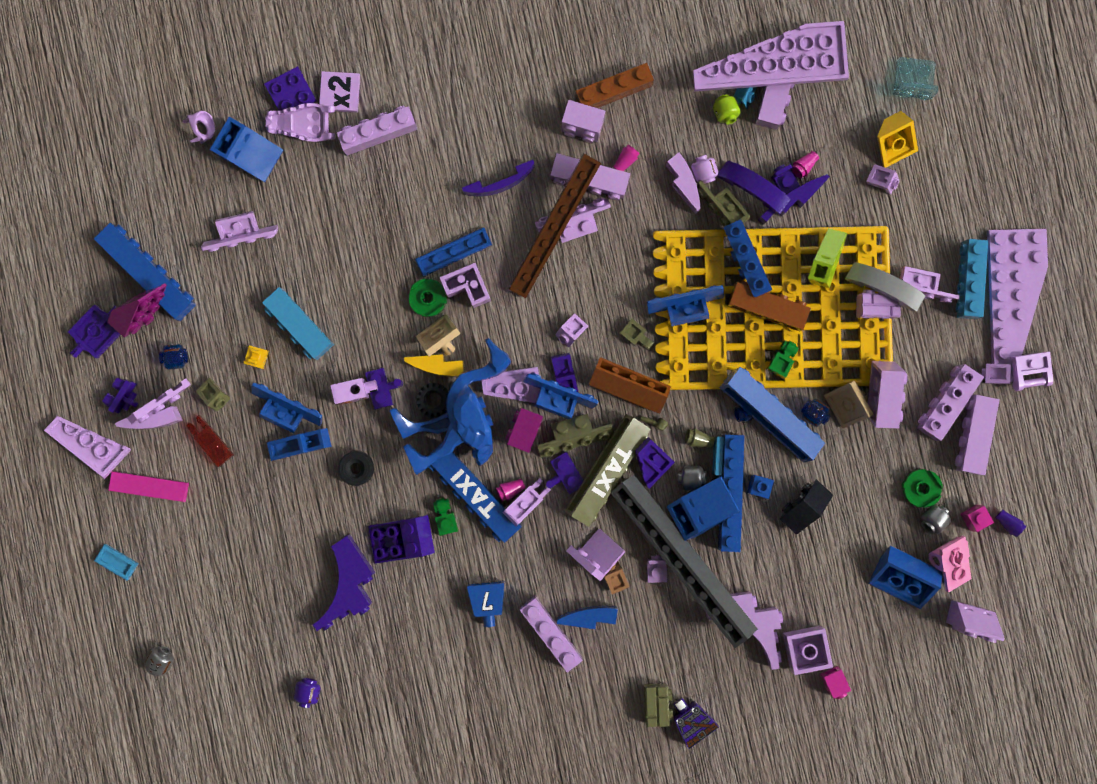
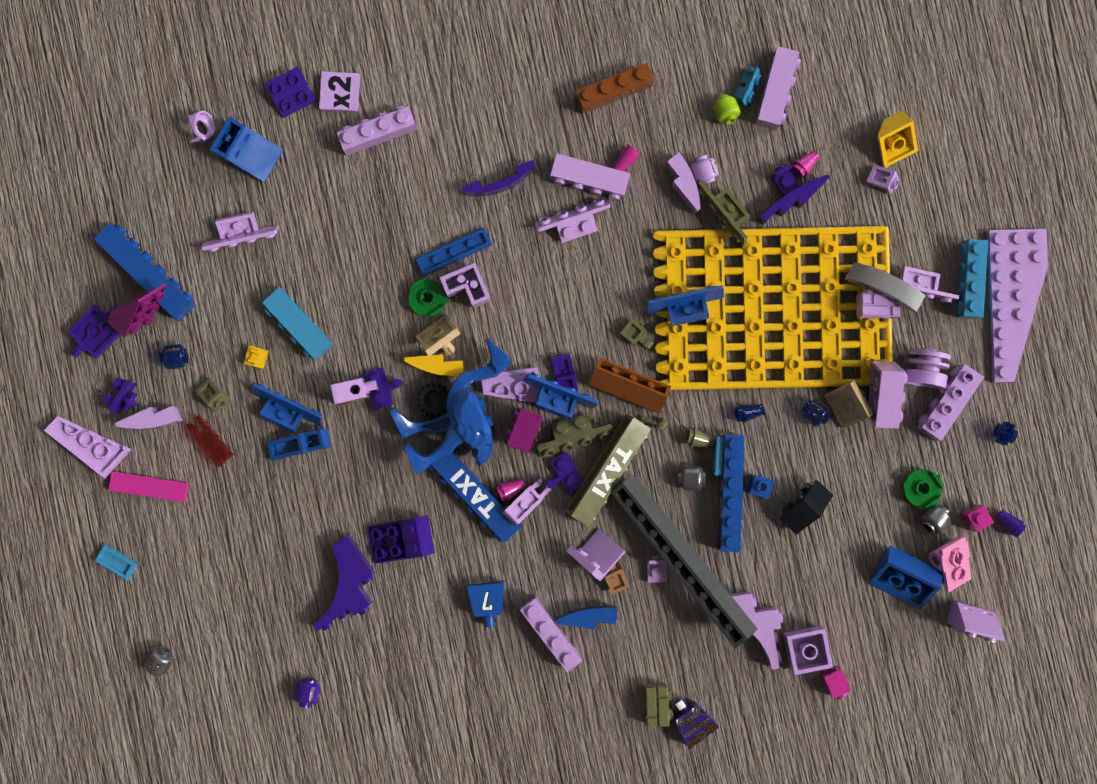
lavender wing [127,379,191,424] -> none
lavender animal [265,103,335,142] -> none
black tyre [338,451,374,486] -> none
green plate [433,497,459,536] -> none
reddish brown plate [509,153,601,298] -> none
lavender bracket [555,313,588,347] -> none
lavender brick [561,100,606,143] -> none
dark purple wing [635,437,675,489] -> none
blue slope [667,477,740,541] -> none
lavender wing [693,21,849,92] -> none
dark purple slope [717,160,791,215] -> none
brick [719,367,825,463] -> none
blue bracket [724,220,772,298] -> none
dark orange brick [727,281,811,332] -> none
green plate [767,340,799,379] -> none
lime slope [808,228,847,288] -> none
clear light blue bracket [893,57,938,100] -> none
lavender brick [955,395,1000,475] -> none
lavender bracket [982,364,1011,384] -> none
lavender plate [1011,352,1053,391] -> none
none -> lavender wheel [906,348,951,389]
none -> clear blue gear [993,421,1018,446]

